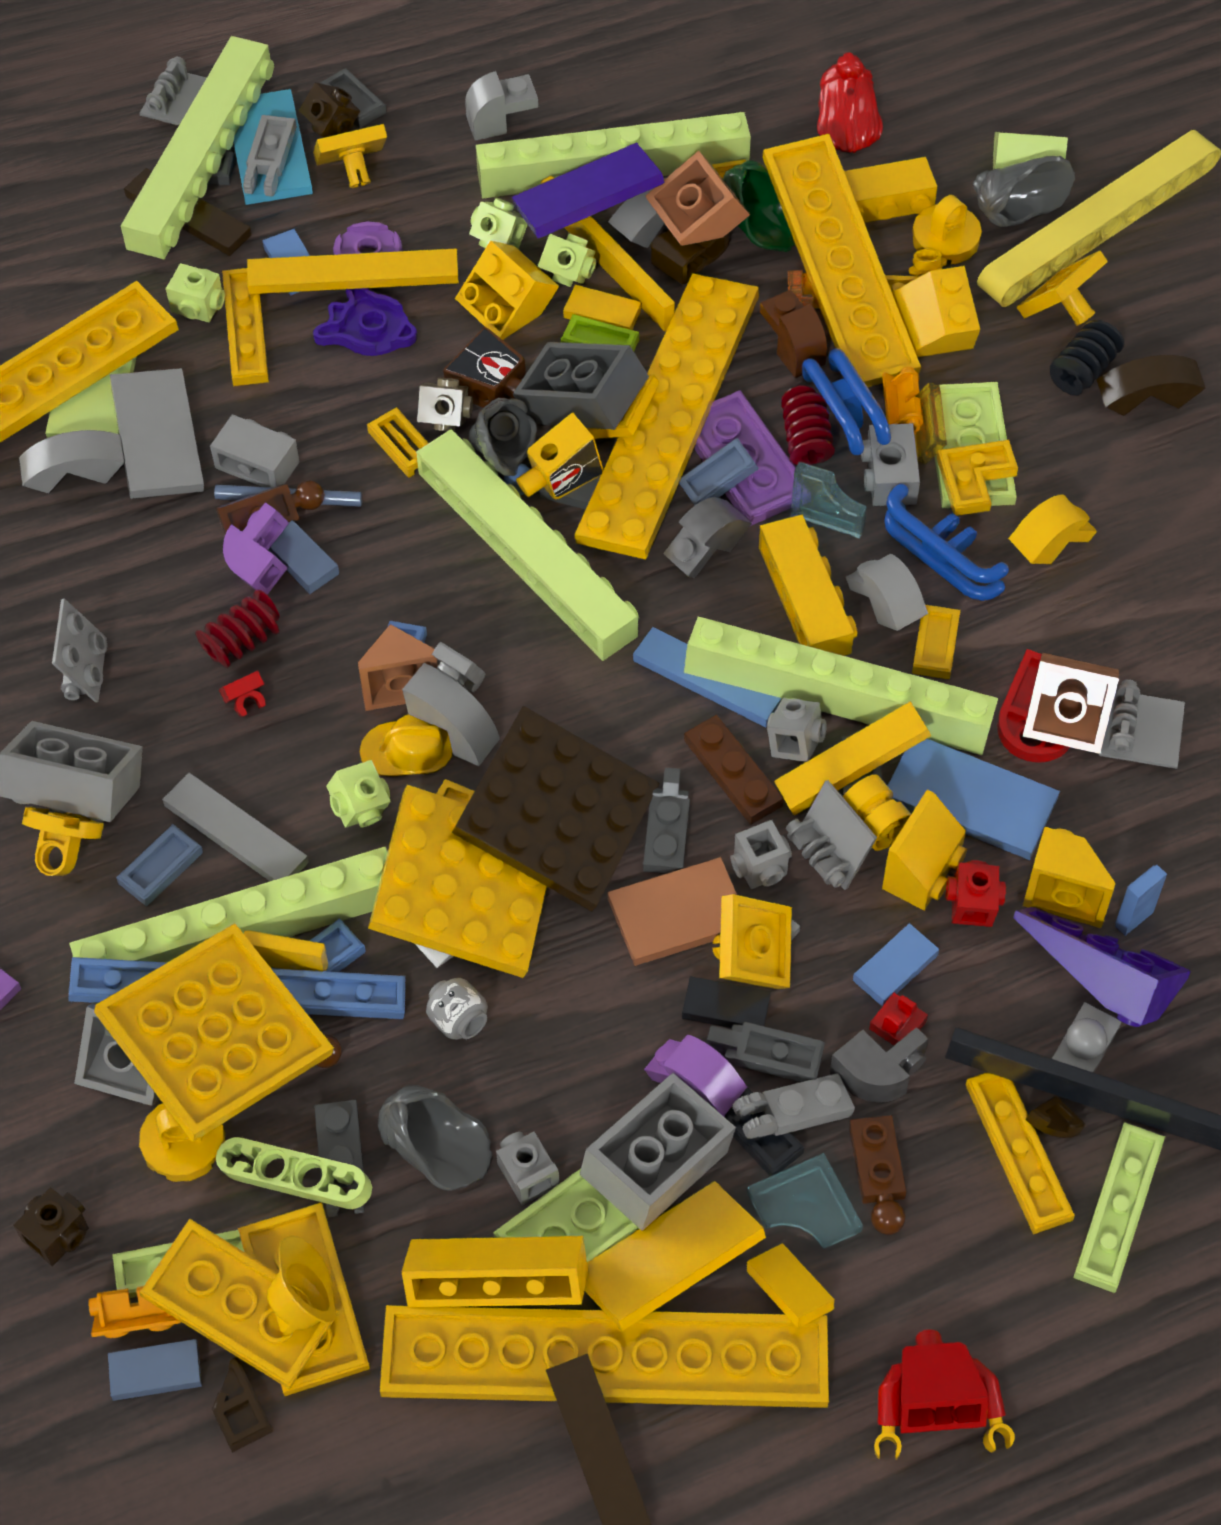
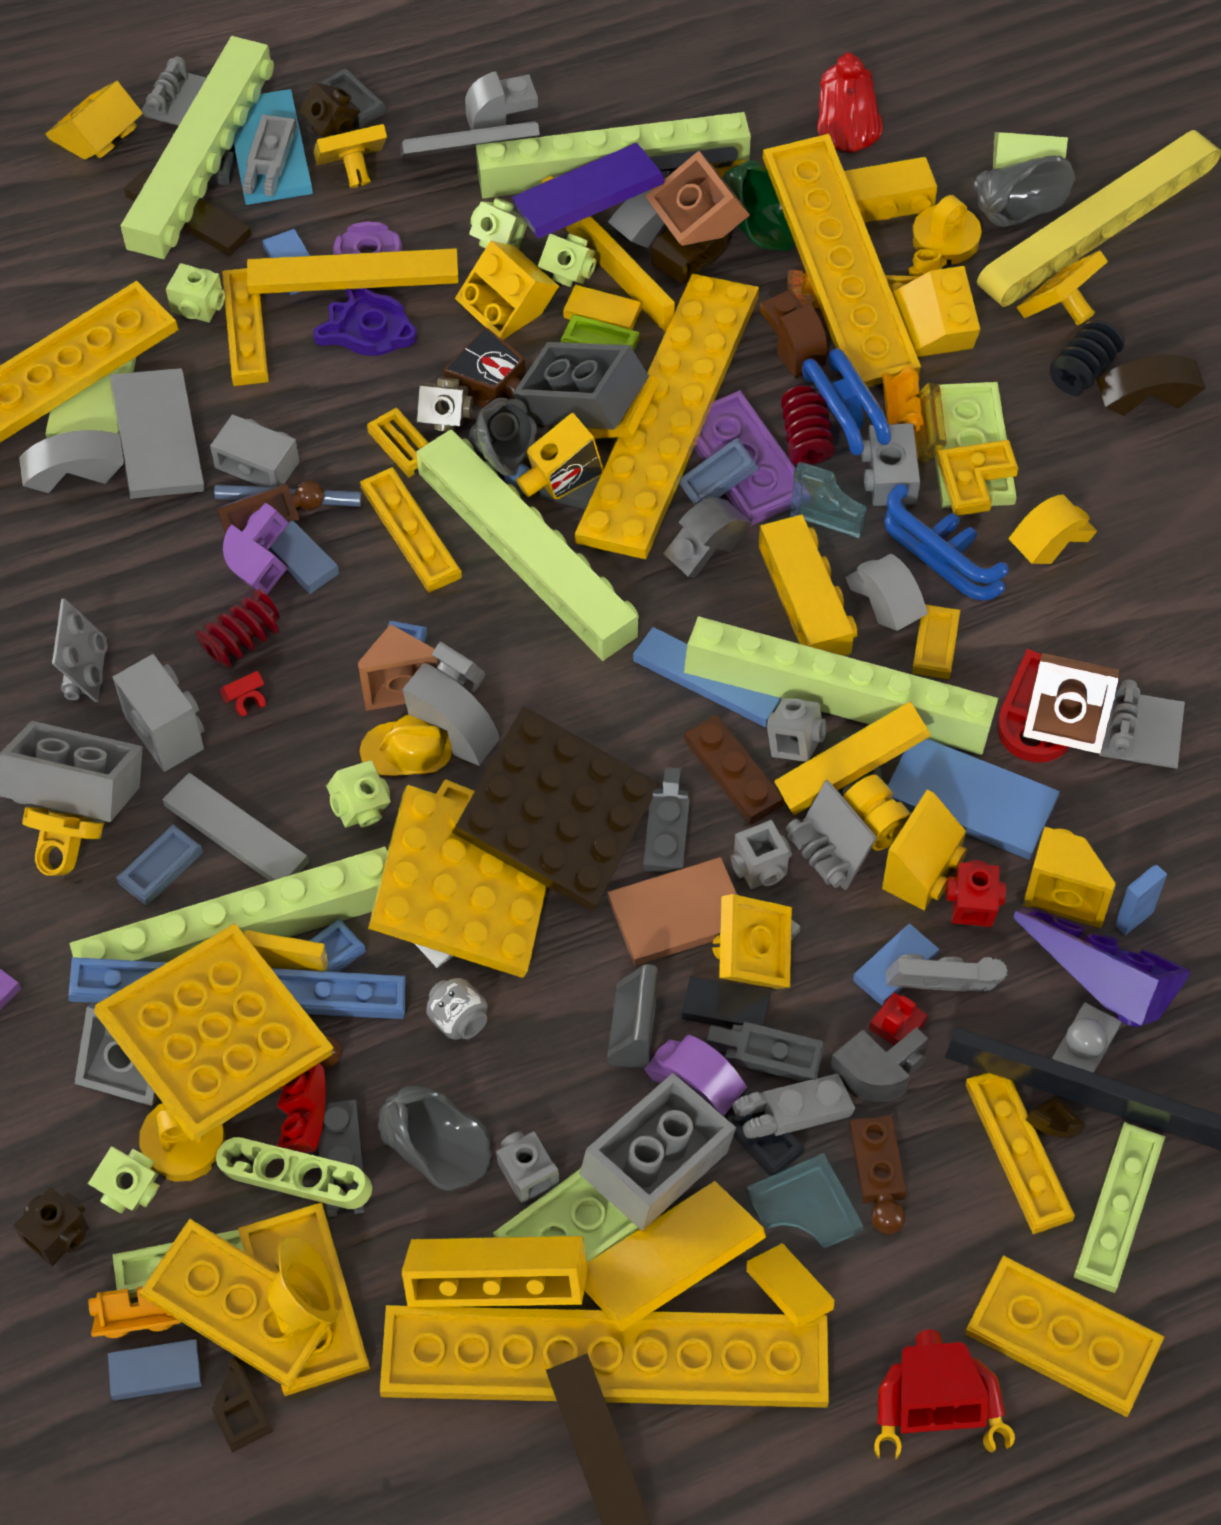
none -> yellow slope [45,81,143,160]
none -> yellowish green brick [88,1146,160,1214]
none -> light grey brick [113,654,205,772]
none -> red slope [277,1063,326,1153]
none -> yellow tile [360,467,462,593]
none -> light grey tile [400,121,540,157]
none -> dark grey tile [607,964,658,1069]
none -> black hinge [649,147,738,178]
none -> light grey hinge [886,954,1008,992]
none -> yellow tile [965,1255,1165,1417]

